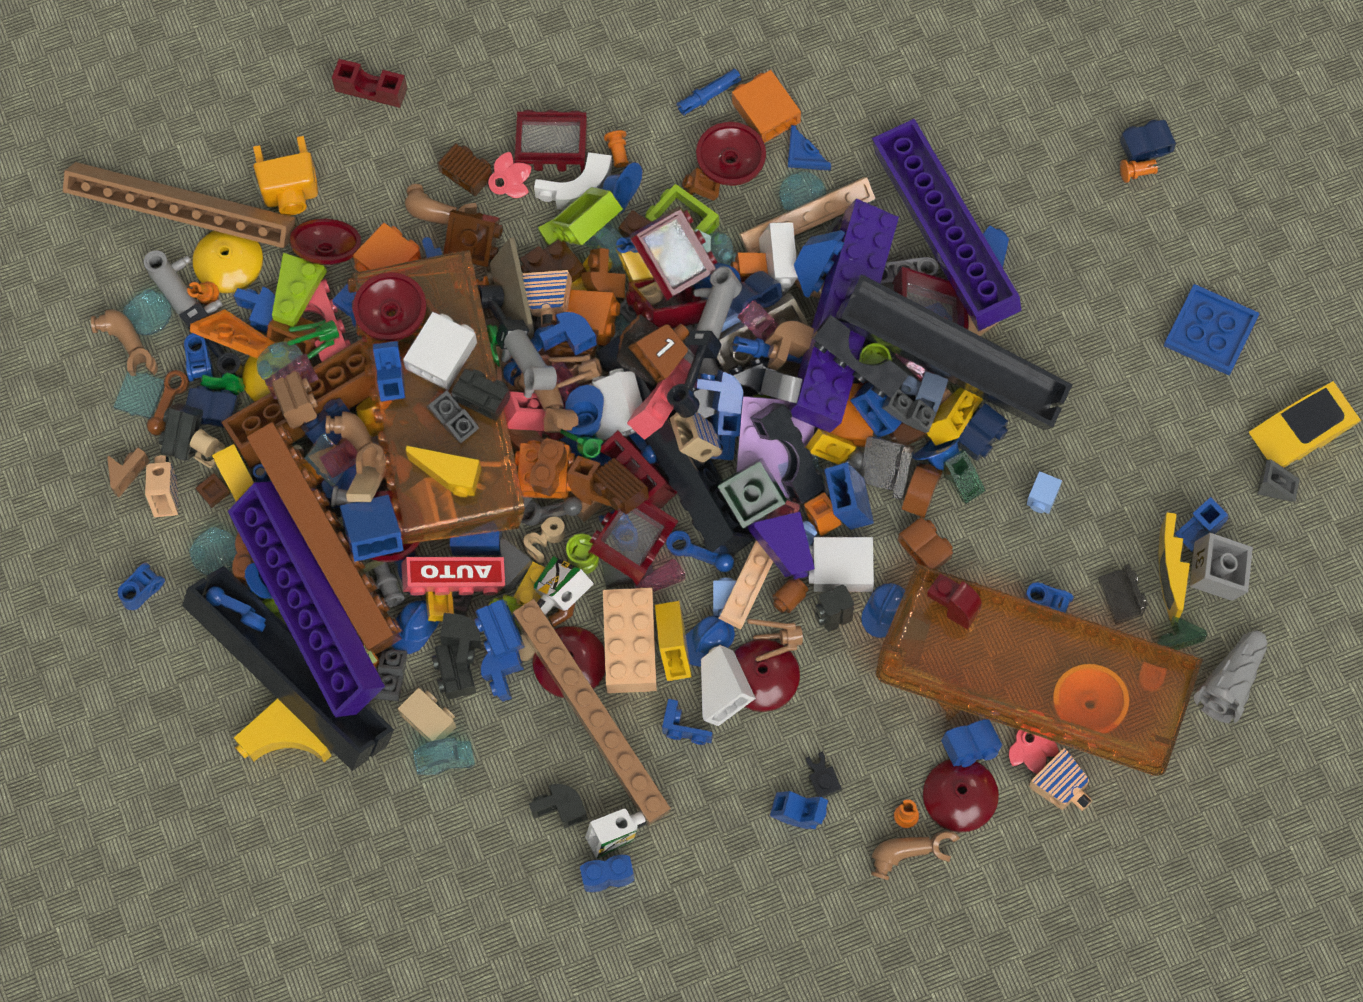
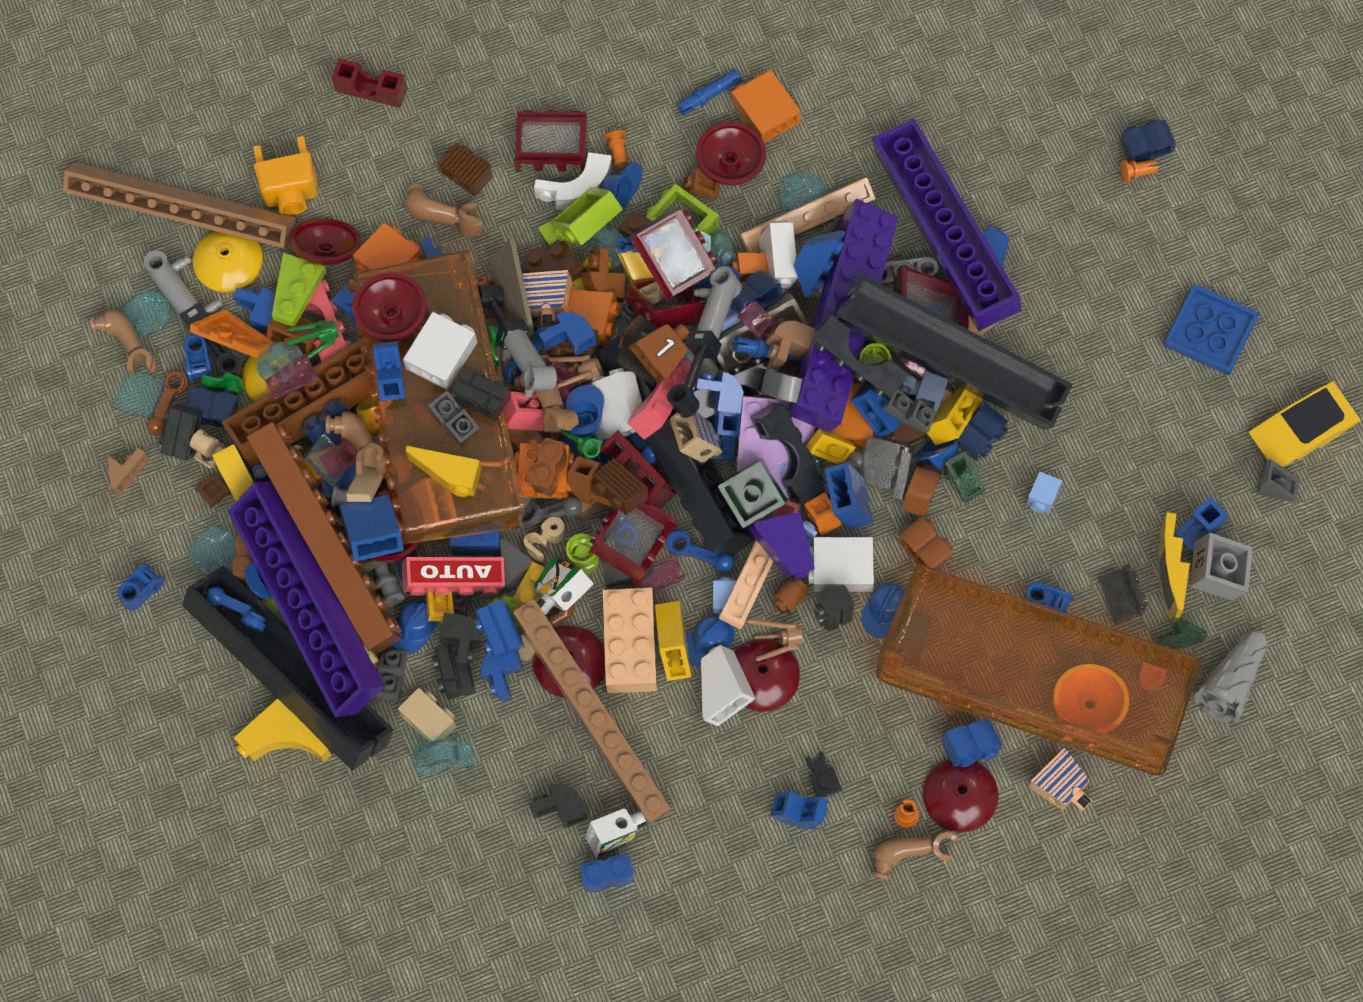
light nougat torso [145,455,178,517] -> none
orange pin [187,282,219,305] -> none
medium nougat brick [272,371,318,429] -> none
reddish brown plate [443,209,503,267] -> none
coral plate [488,152,532,198] -> none
blue bracket [662,699,713,745] -> none
blue tile [788,125,831,171] -> none
dark red brick [927,573,982,630] -> none
coral plate [1009,725,1059,774] -> none

